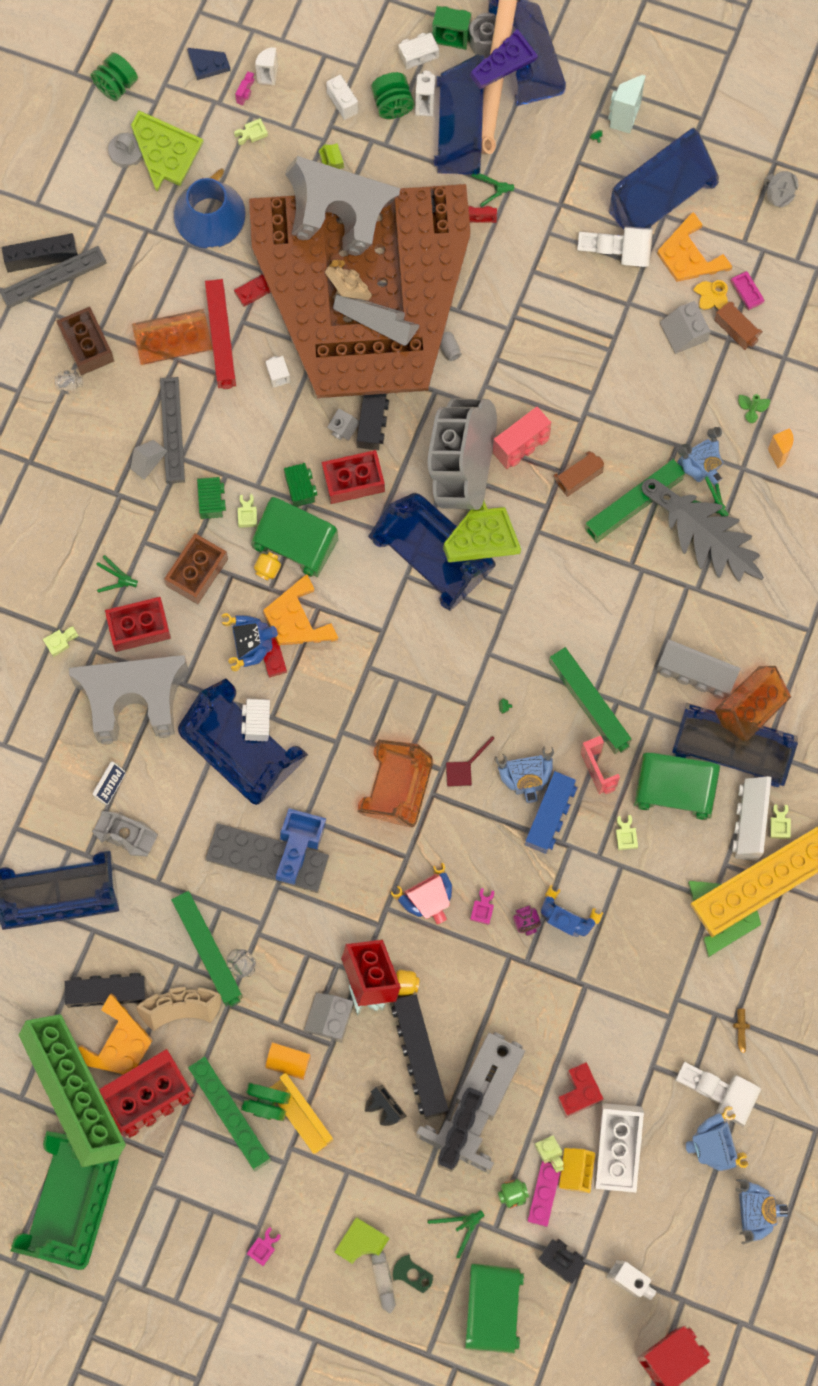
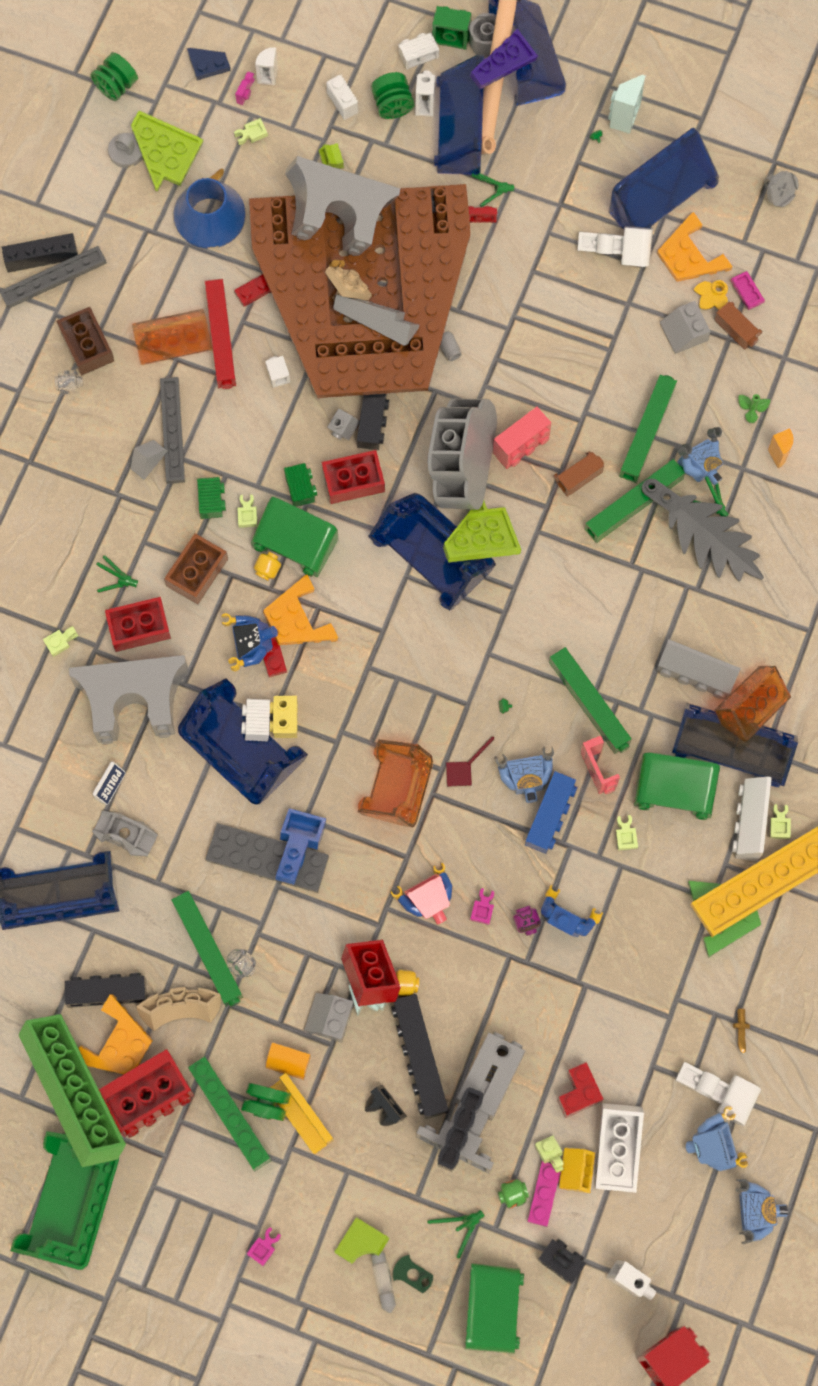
none -> light yellow brick [270,696,298,738]
none -> green brick [619,375,677,484]

